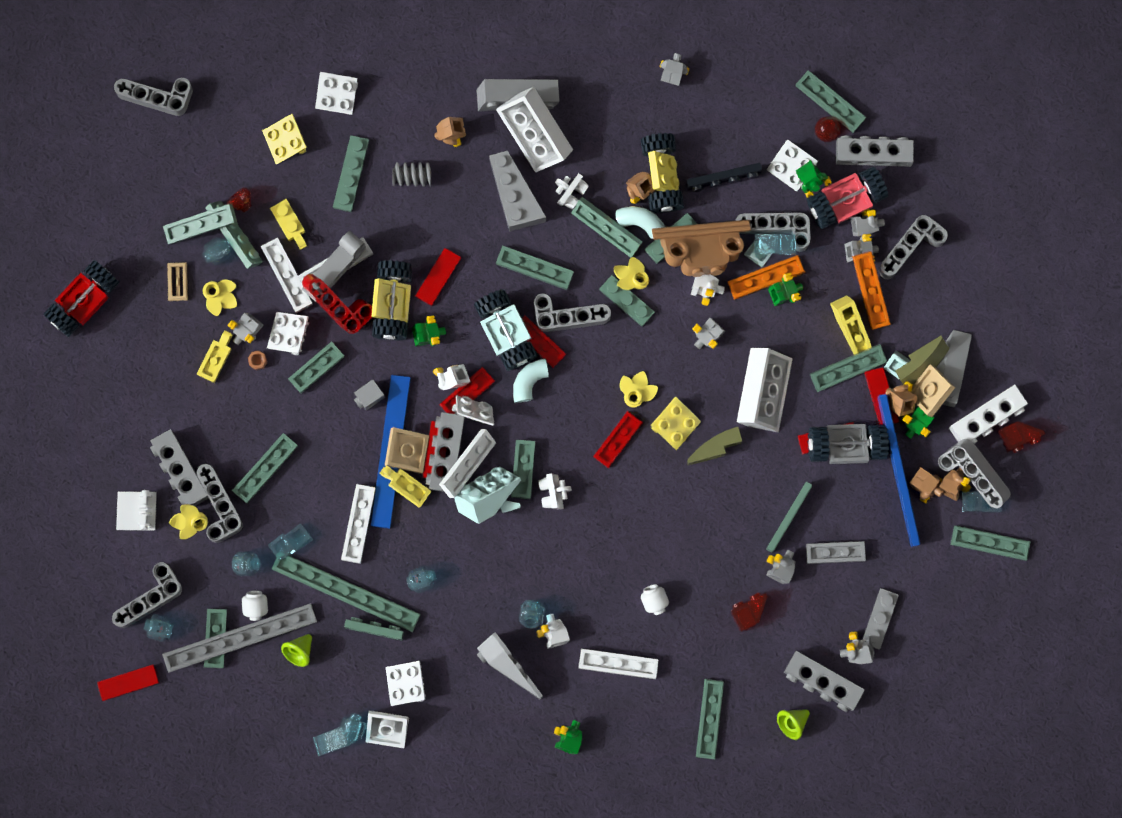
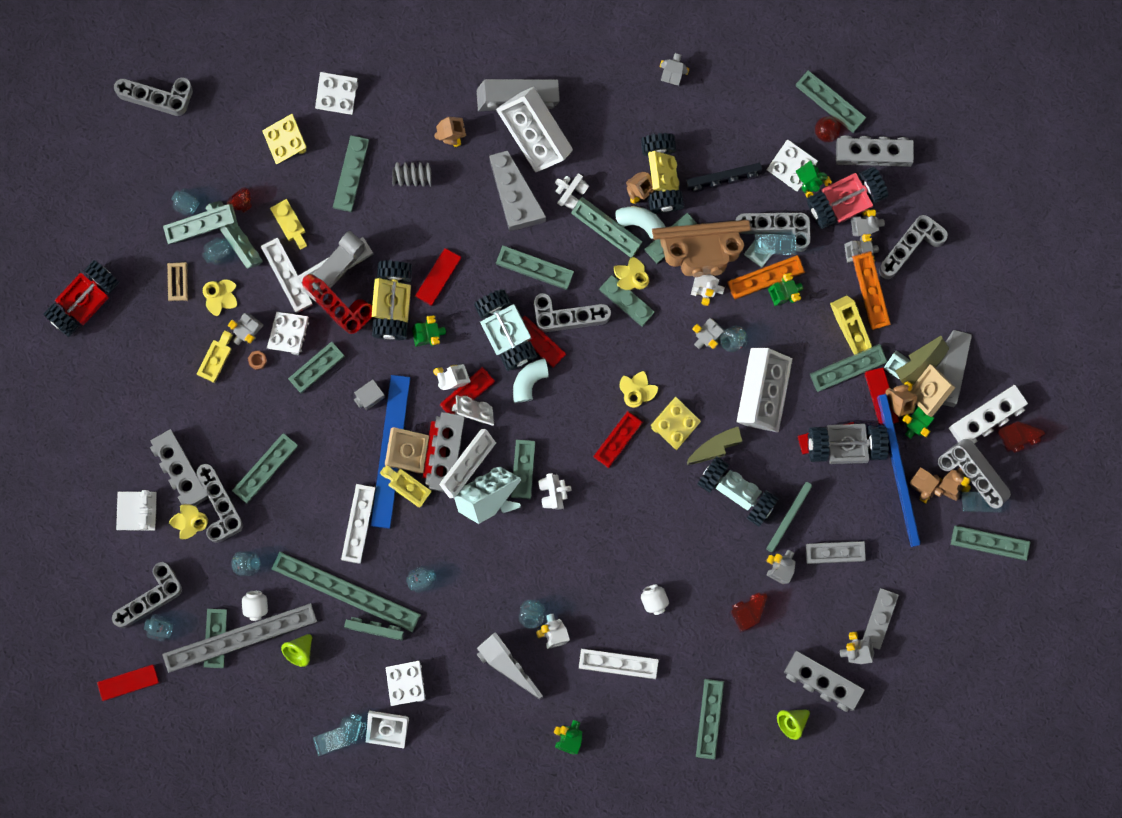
clear light blue slope [268,523,313,561] -> none
none -> clear light blue head [171,188,201,216]
none -> plate [697,456,779,527]
none -> clear light blue head [720,325,748,353]

